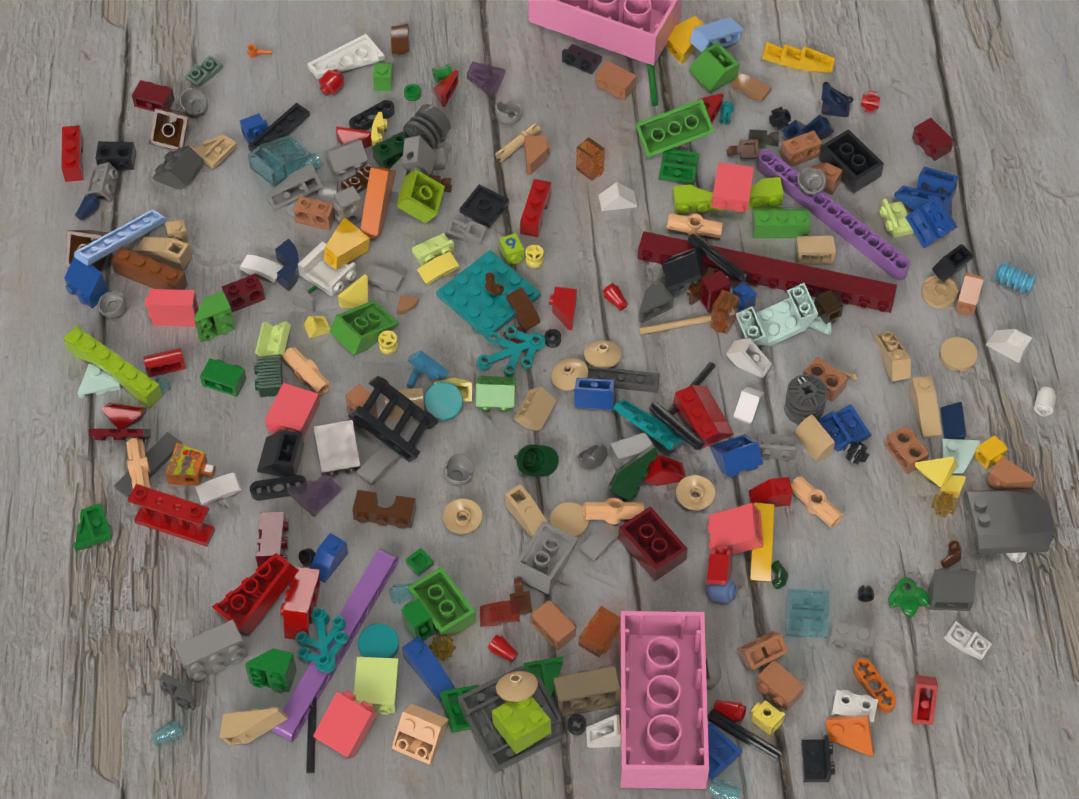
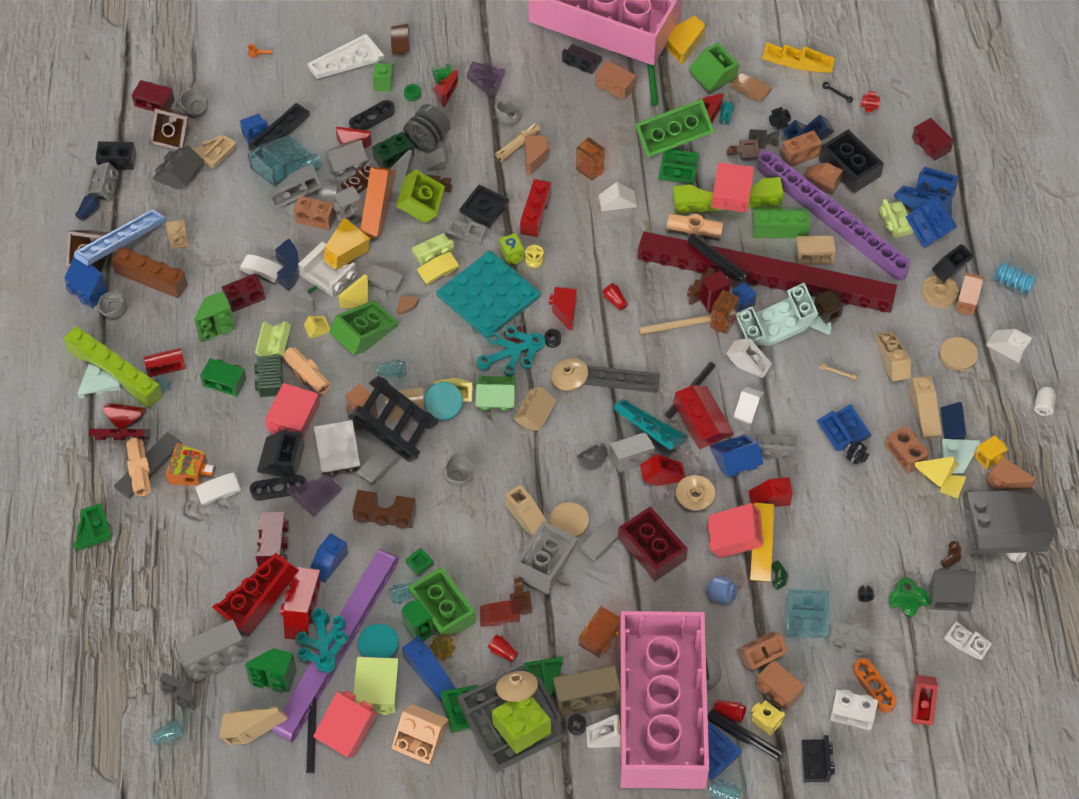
red arch [61,125,84,182] -> none
red fence [128,484,215,547] -> none
tan slope [135,237,192,271] -> none
coral brick [145,289,199,327] -> none
sand green slope [185,55,223,87] -> none
black hinge [299,548,316,565] -> none
red head [319,69,345,96] -> none
light yellow slope [371,112,388,147] -> none
light yellow wheel [378,331,398,354] -> none
light grey torso [402,135,437,176] -> none
dark azure plate [406,351,449,389] -> none
tan dish [443,499,482,535] -> none
reddish brown arm [485,273,504,296] -> none
reddish brown slope [506,287,541,331] -> none
dark green piece [514,444,559,477] -> none
nougat brick [530,600,576,651] -> none
blue brick [574,378,615,410] -> none
light nougat piece [583,498,644,524] -> none
tan dish [584,340,622,368] -> none
dark green slope [607,444,658,501] -> none
dark grey slope [639,282,674,323] -> none
black axle [649,402,704,450] -> none
black slope [662,247,707,291] -> none
light blue brick [689,17,744,53] -> none
red slope [706,545,733,585] -> none
dark grey wheel [784,374,828,425] -> none
light nougat piece [791,476,843,528] -> none
tan brick [794,414,835,463] -> none
light grey hair [798,166,827,195] -> none
nougat brick [803,357,848,402] -> none
dark blue slope [821,84,850,117] -> none
orange wing [826,715,875,756] -> none
clear yellow gear [931,491,957,518] -> none
none -> clear light blue cone [377,359,406,378]

